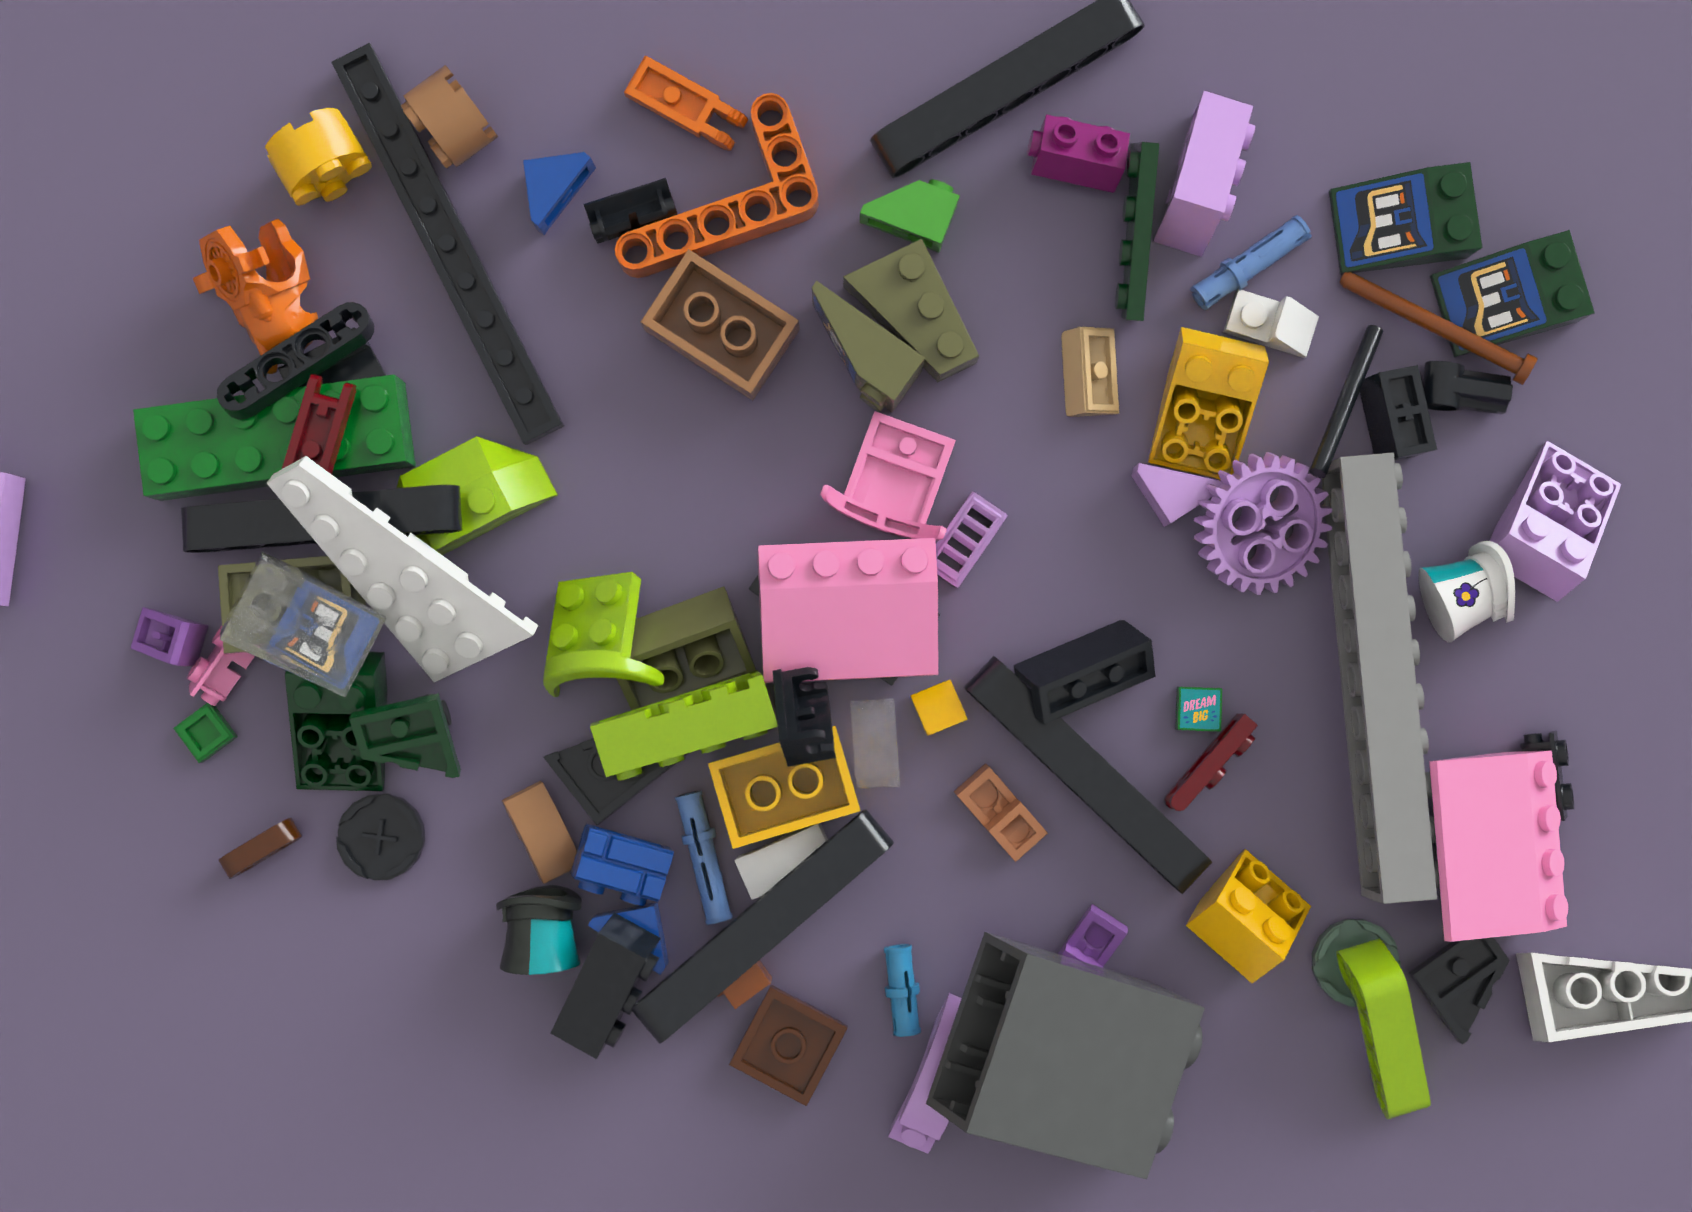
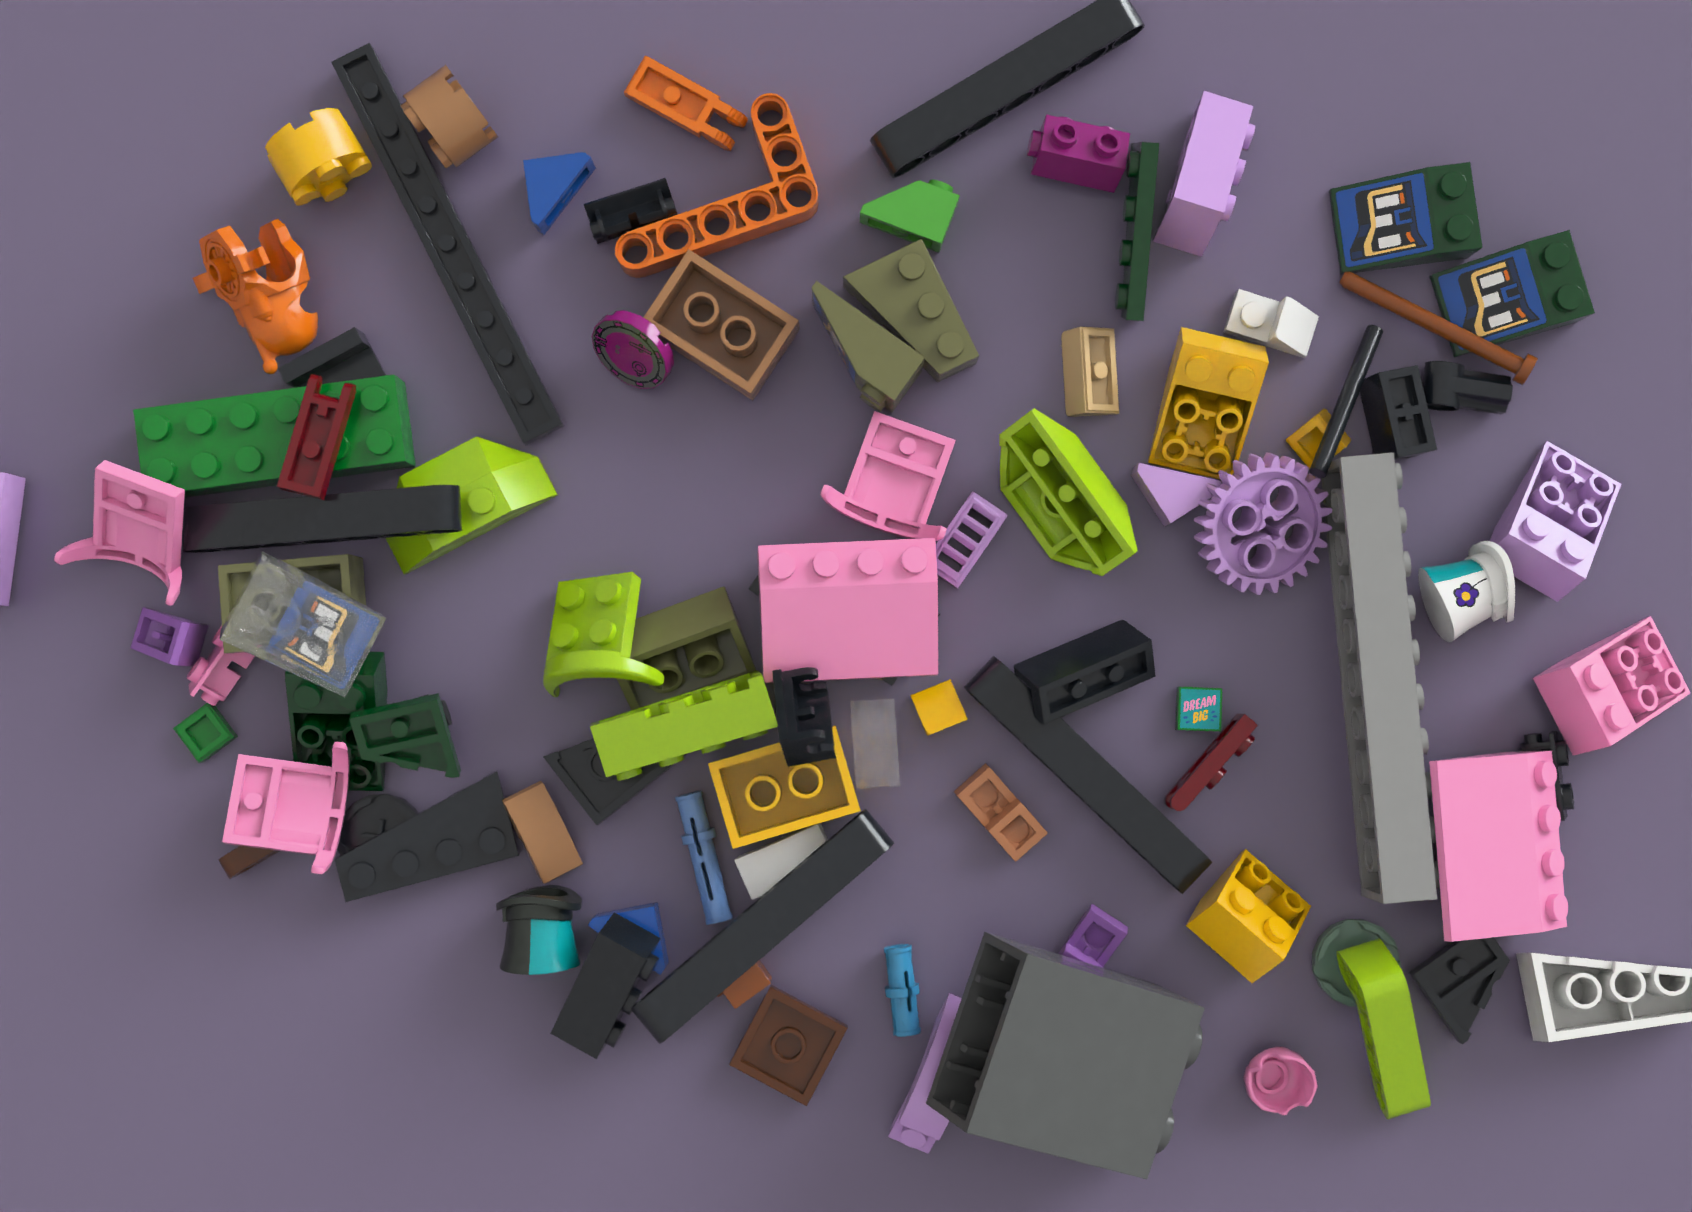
black beam [217,302,374,420] -> none
white wing [267,456,538,682] -> none
blue brick [570,823,674,906] -> none
medium blue pin [1190,215,1312,310] -> none
none -> bright pink piece [54,460,185,606]
none -> bright pink piece [222,742,350,874]
none -> black wing [335,771,519,902]
none -> tile [591,310,674,389]
none -> lime wedge [999,408,1138,576]
none -> bright pink hair [1243,1047,1318,1116]
none -> yellow slope [1286,408,1351,469]
none -> bright pink slope [1533,616,1690,756]

